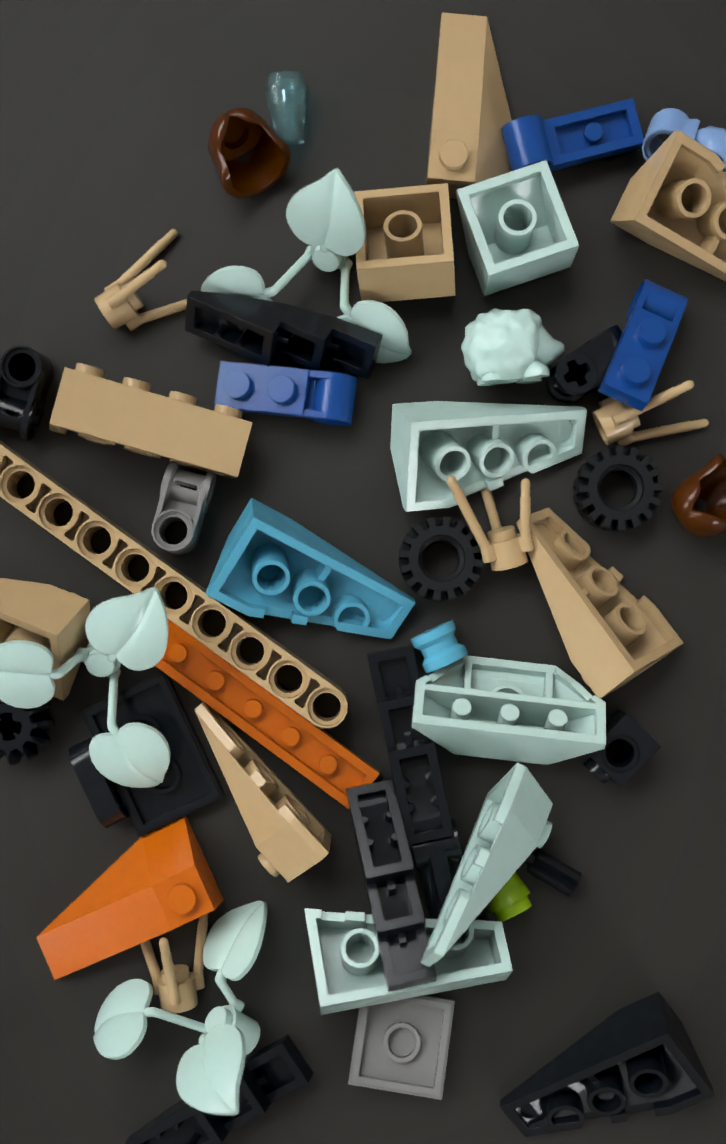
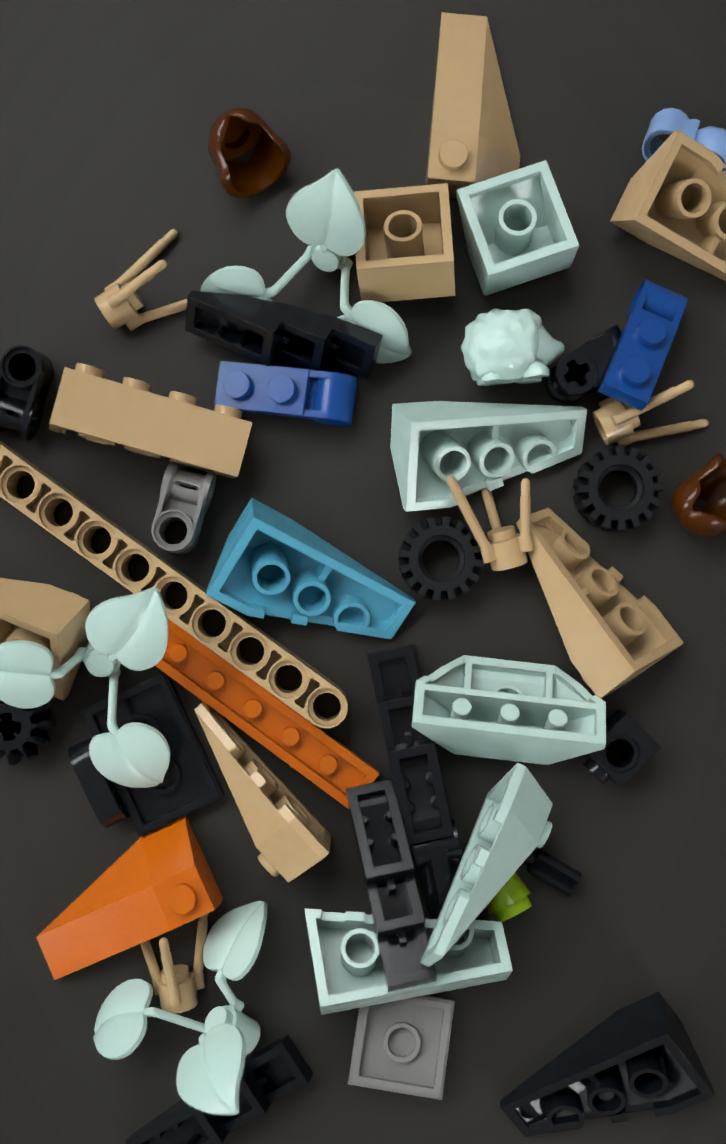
clear light blue cone [263,71,309,145] -> none
medium azure wheel [410,620,468,673] -> none
blue plate [501,98,644,171] -> none

